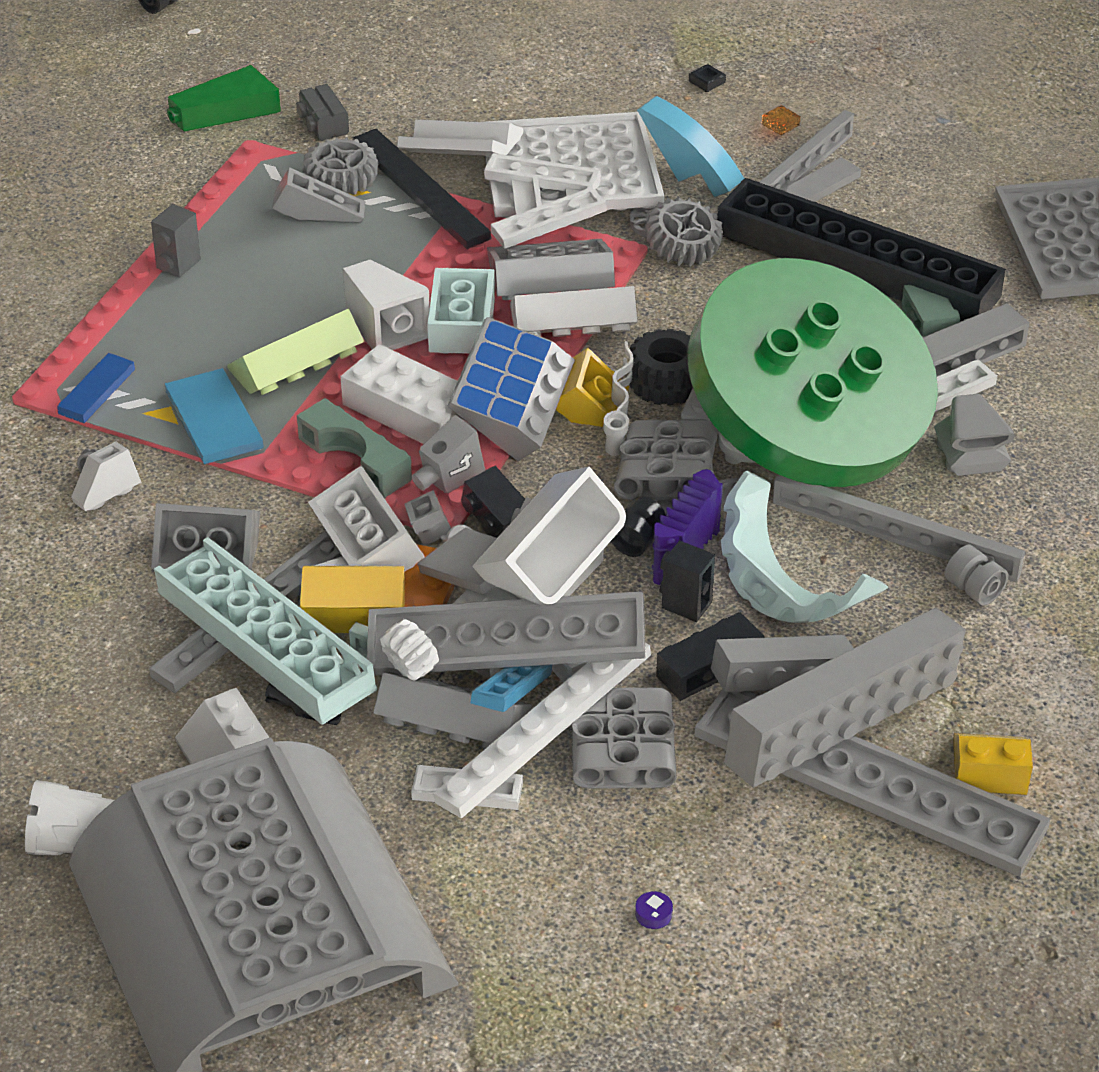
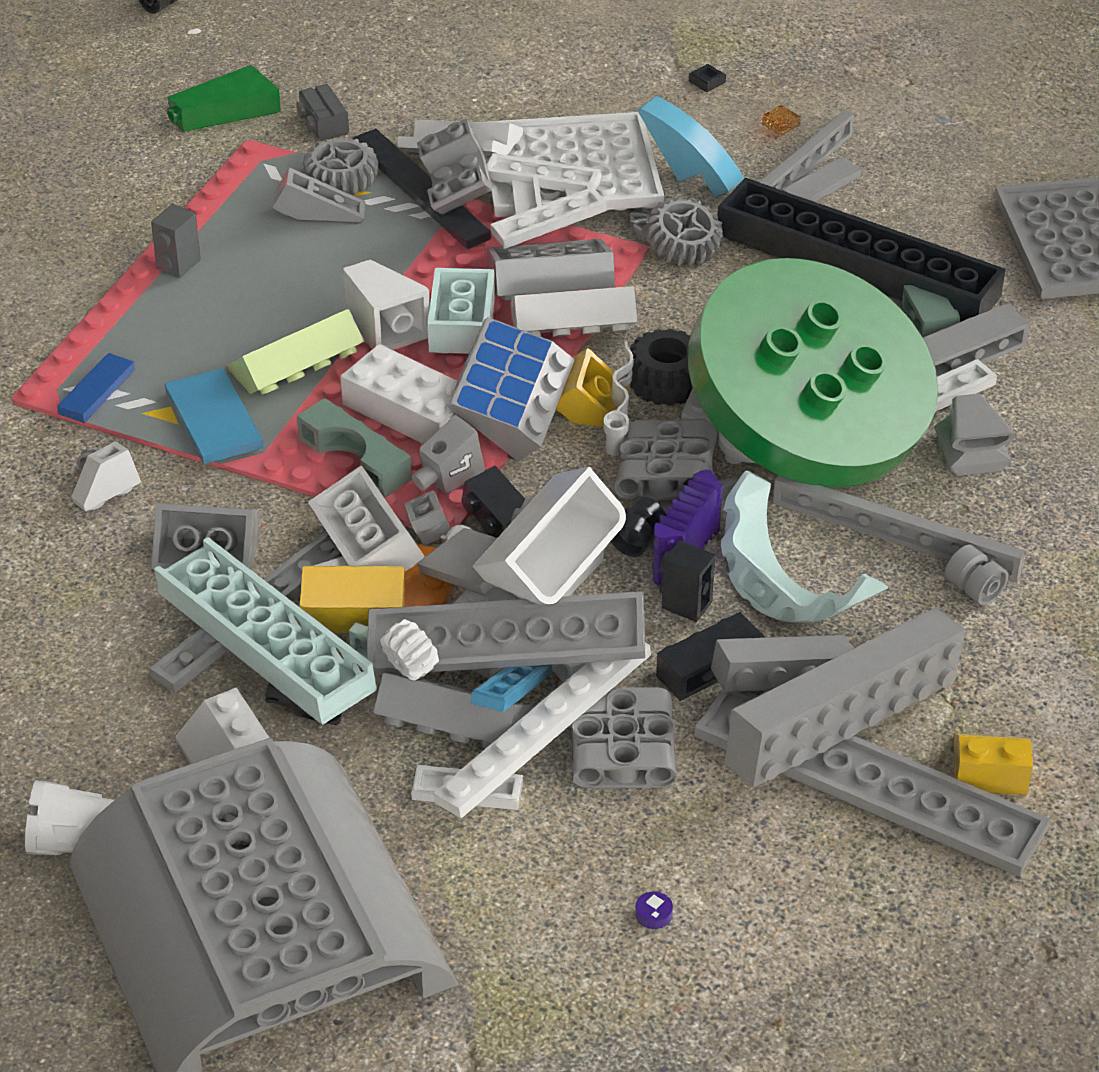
none -> light grey slope [417,118,493,214]

